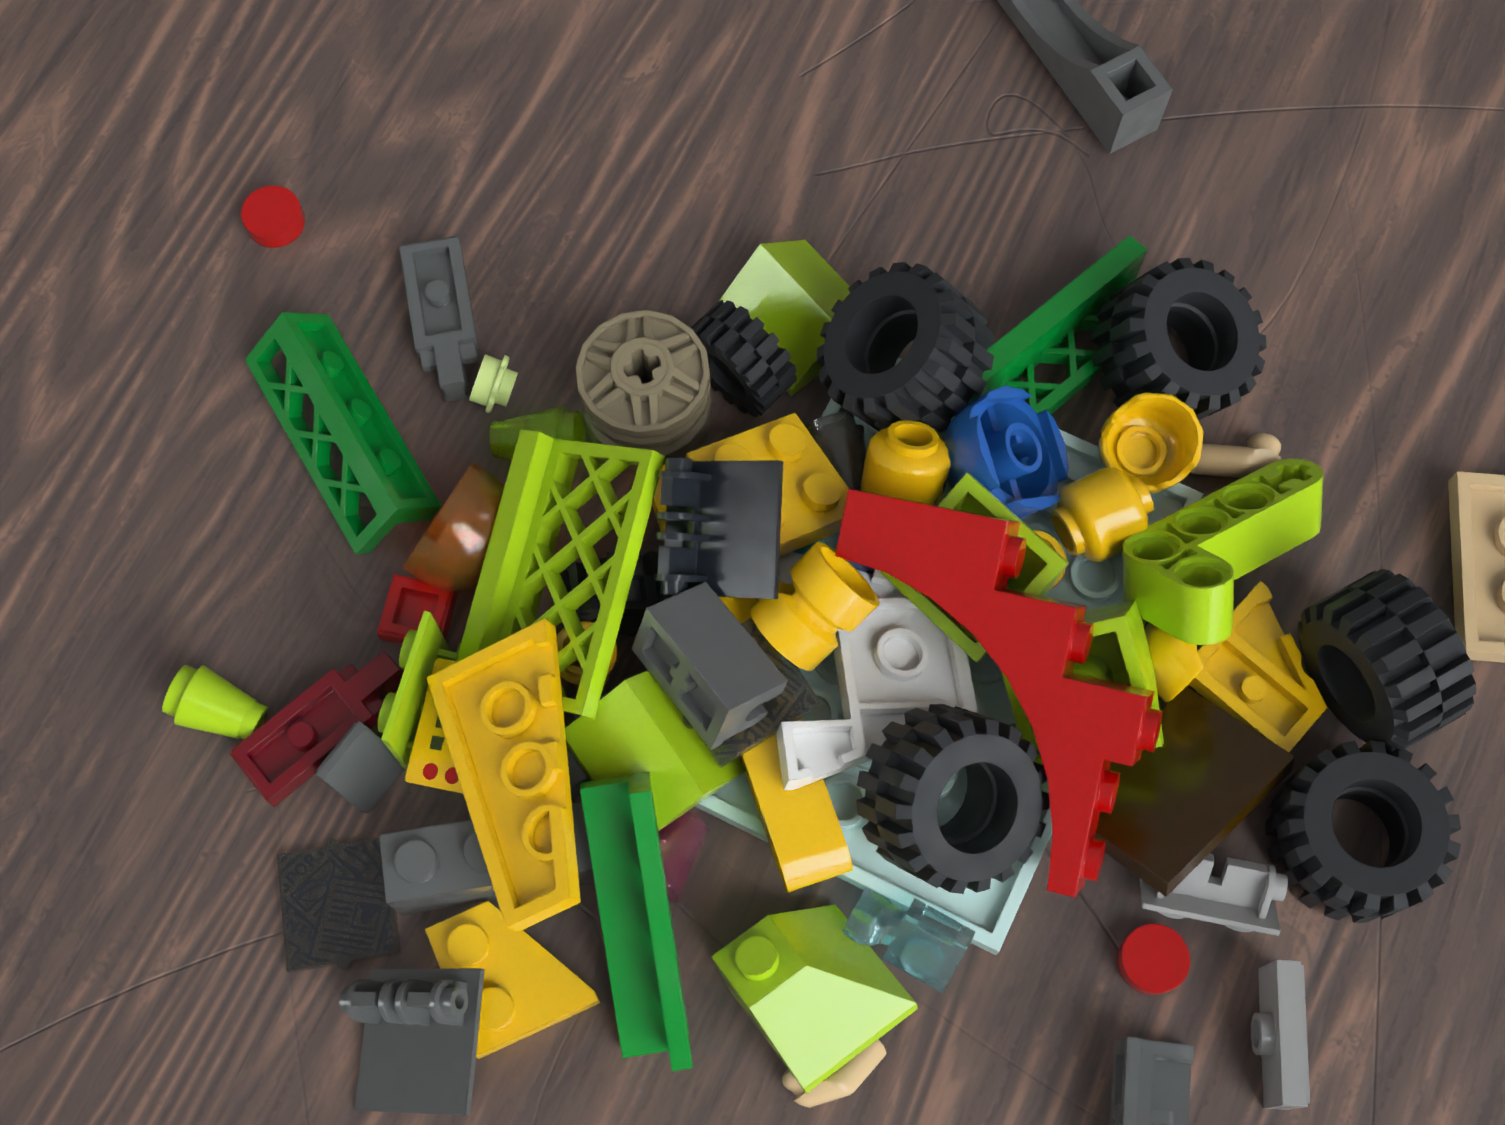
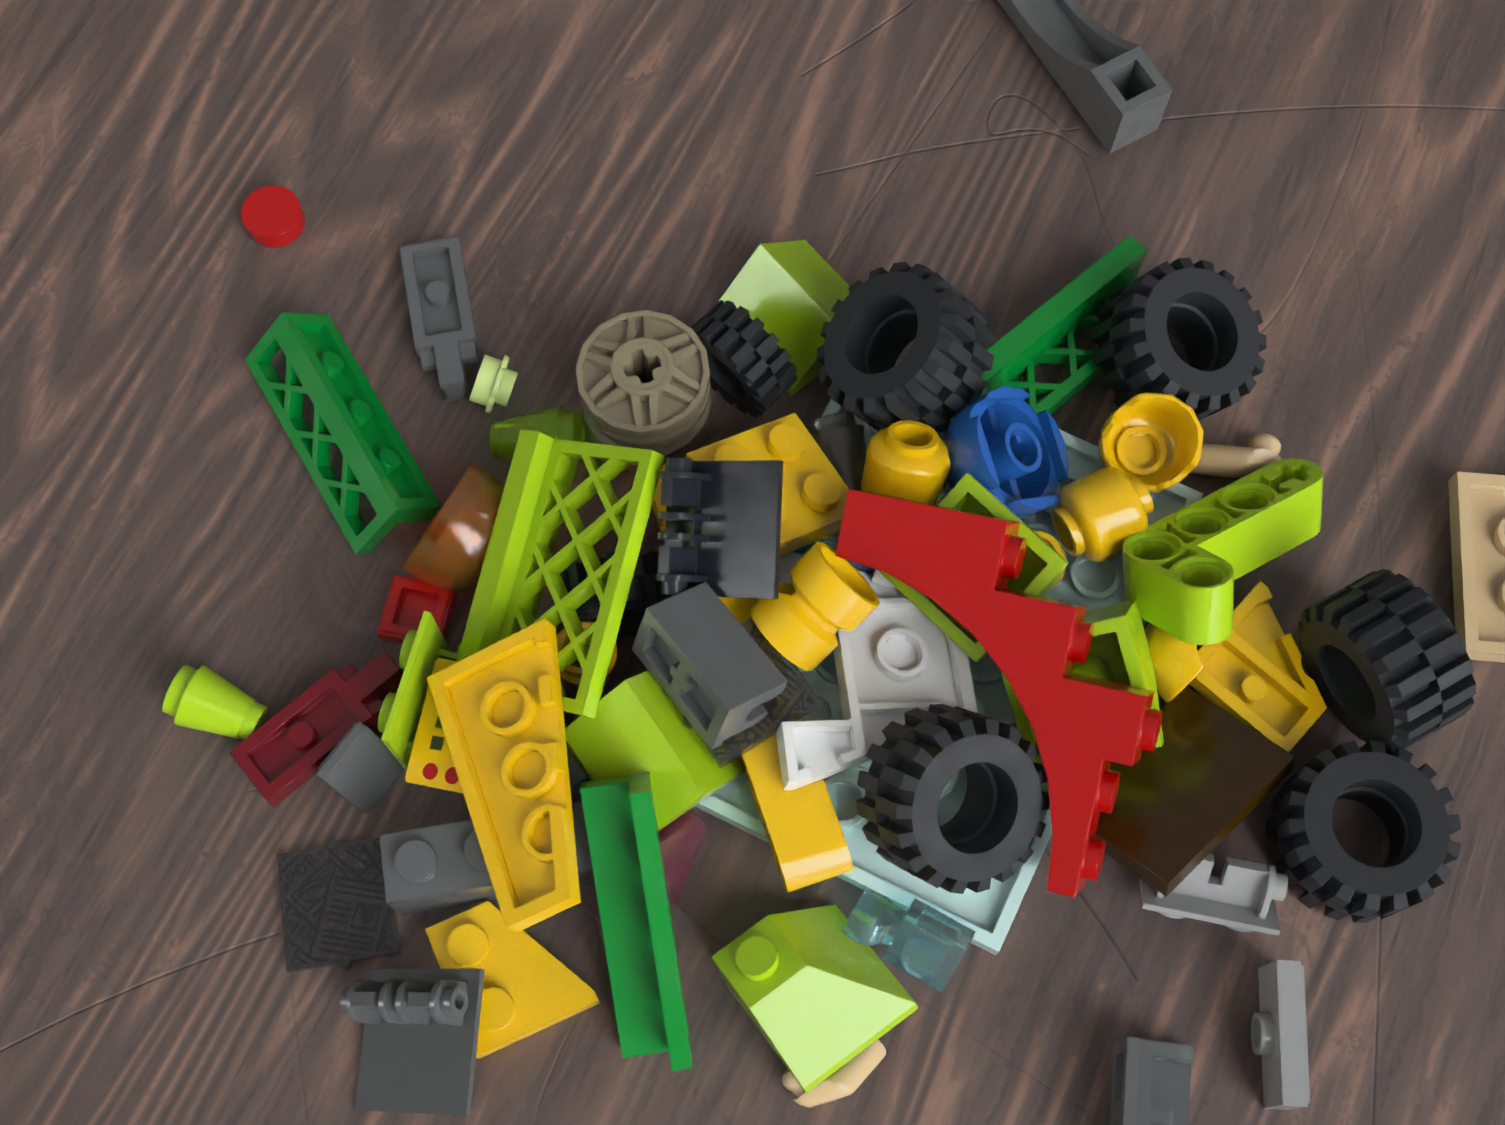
red tile [1117,924,1190,996] -> none

